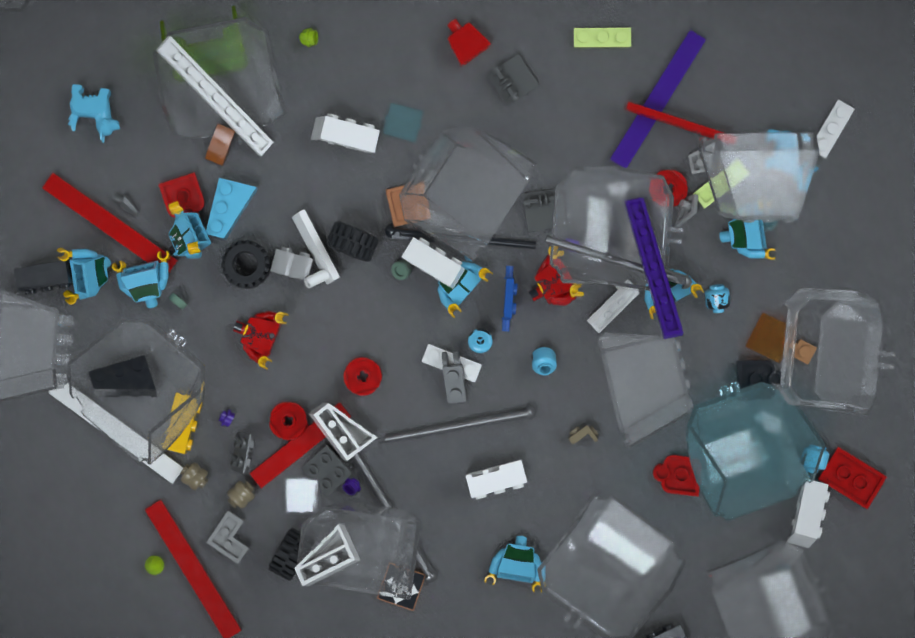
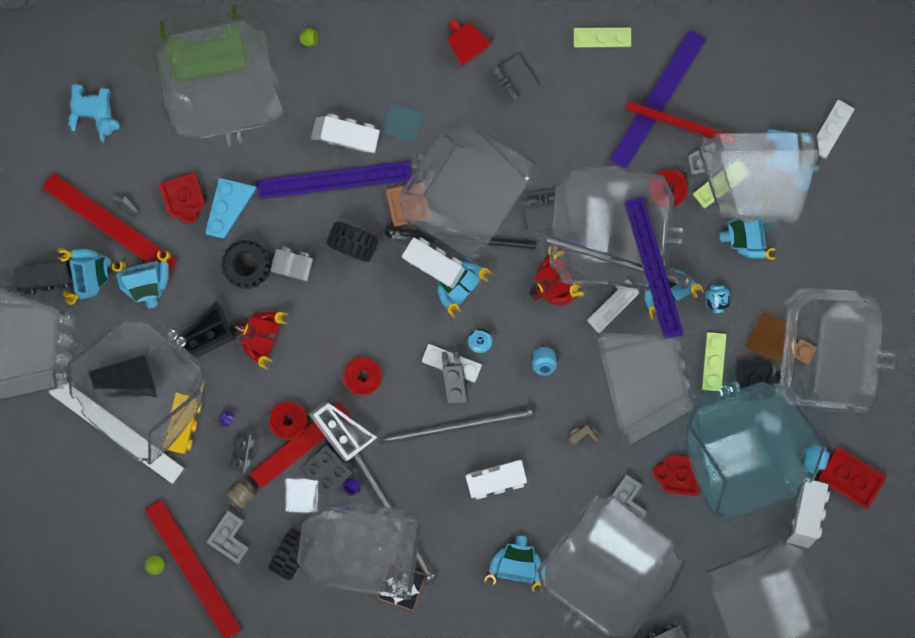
white tile [156,36,274,156] -> none
medium azure torso [168,201,211,259] -> none
sand green tile [169,292,188,310] -> none
dark tan piece [180,463,209,491] -> none
dark orange slope [205,123,236,166] -> none
white piece [292,209,340,288] -> none
white wedge [294,524,360,586] -> none
sand green tile [391,260,412,280] -> none
blue plate [501,266,518,332] -> none
light grey piece [675,194,698,227] -> none
none -> black wedge [172,301,236,364]
none -> dark purple tile [257,161,411,200]
none -> light grey plate [604,474,647,528]
none -> yellowish green plate [702,332,726,391]

